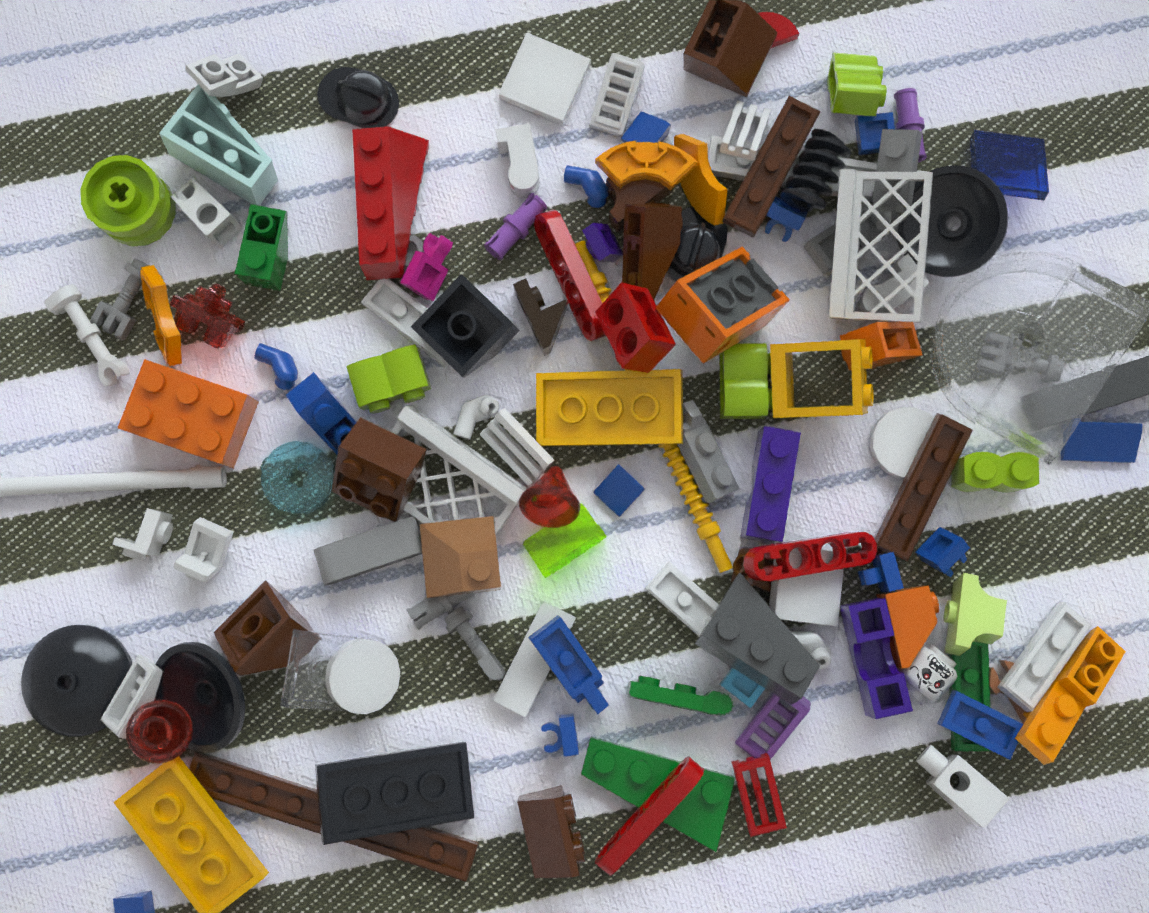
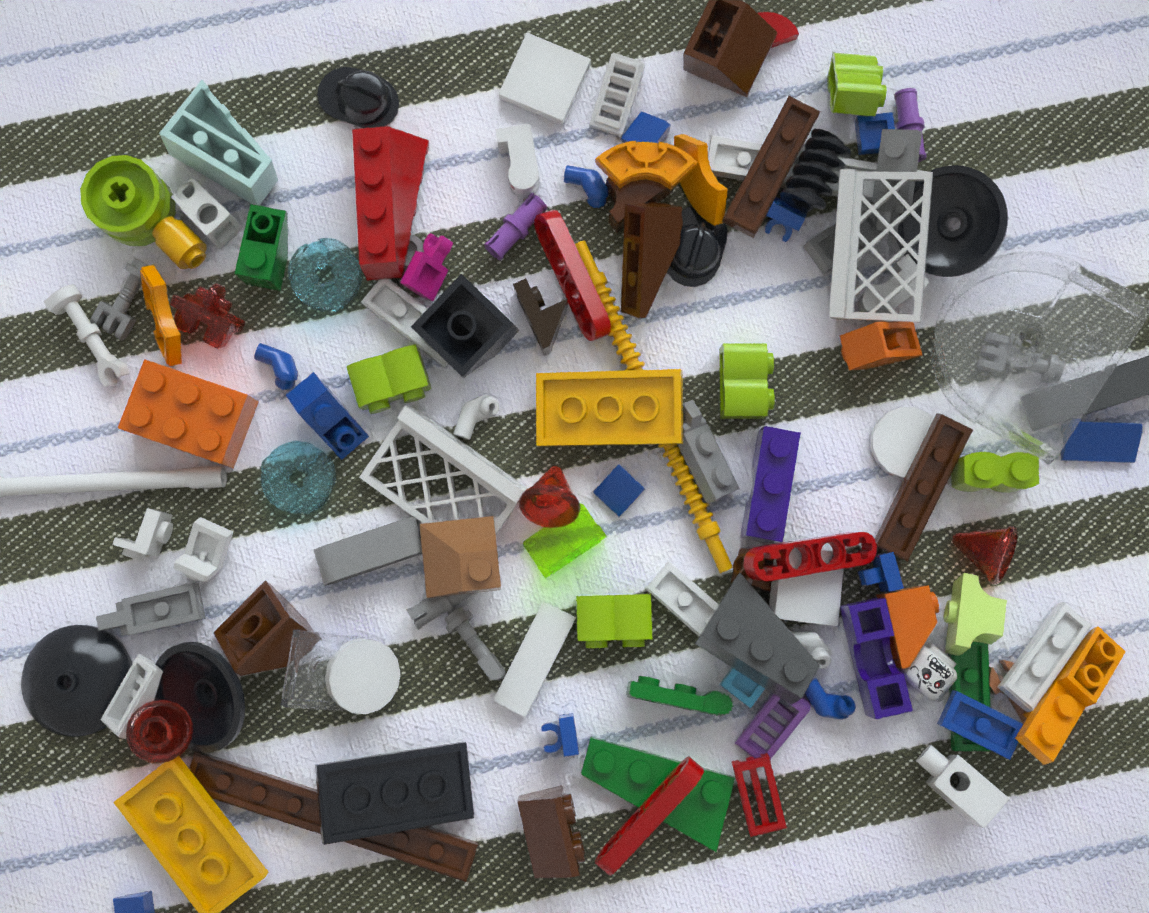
white slope [185,53,263,97] -> none
reddish brown slope [331,417,427,522] -> none
white tile [480,408,555,486] -> none
blue hinge [528,615,609,714] -> none
dark purple plate [582,223,623,262] -> none
red brick [595,282,676,373] -> none
piece [655,246,790,364] -> none
white tile [720,101,771,161] -> none
yellow window [770,339,874,418] -> none
blue tile [915,527,970,577] -> none
clear blue tile [970,130,1049,201] -> none
none -> light grey hinge [96,582,206,636]
none -> yellow brick [152,216,207,269]
none -> clear light blue plate [288,238,362,311]
none -> lime brick [576,594,652,648]
none -> blue arm [805,677,856,720]
none -> clear red hat [952,526,1018,585]

